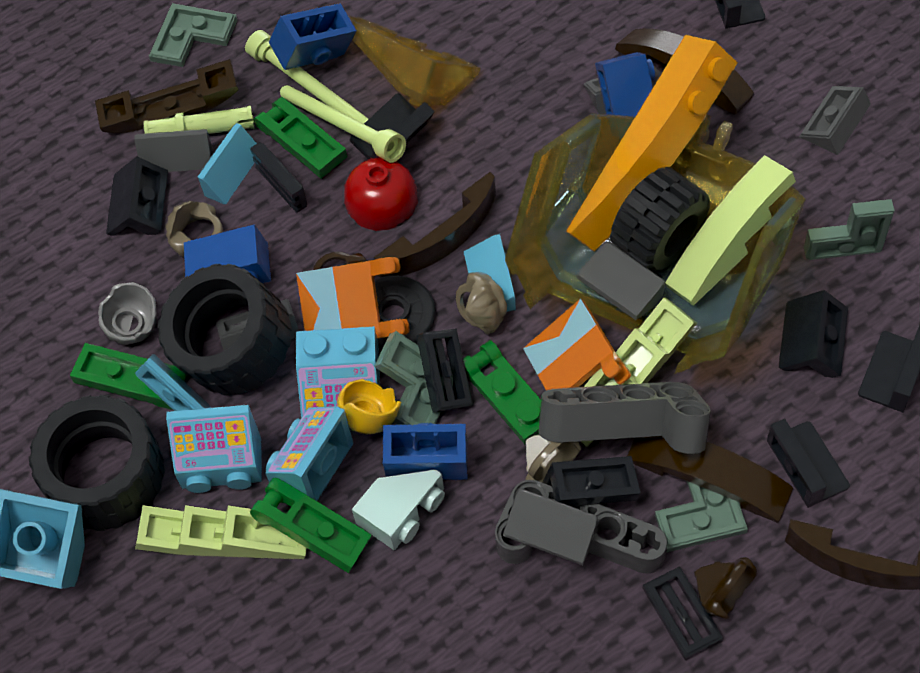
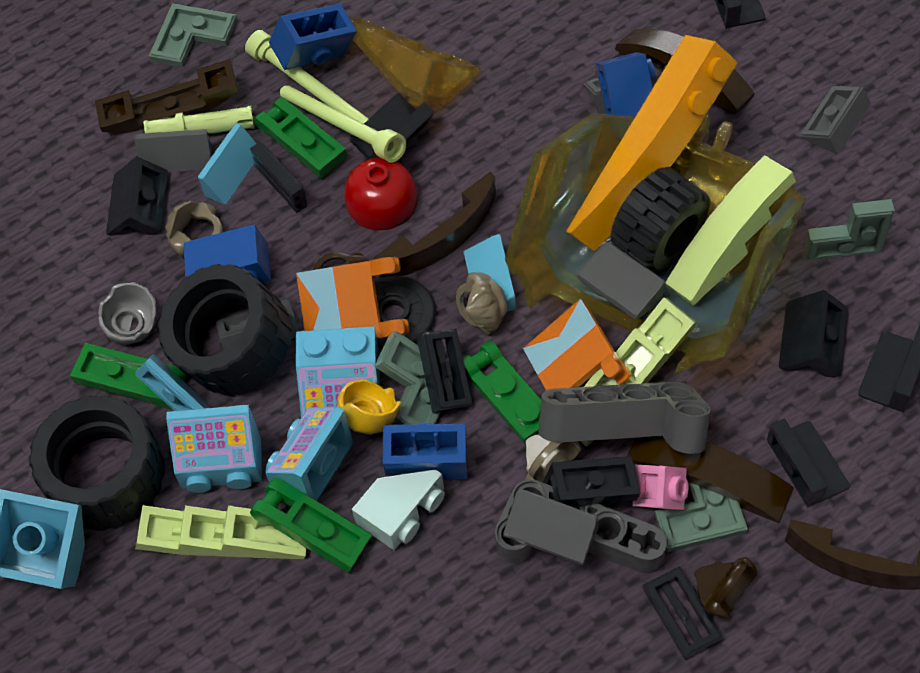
none -> bright pink bracket [633,464,689,510]

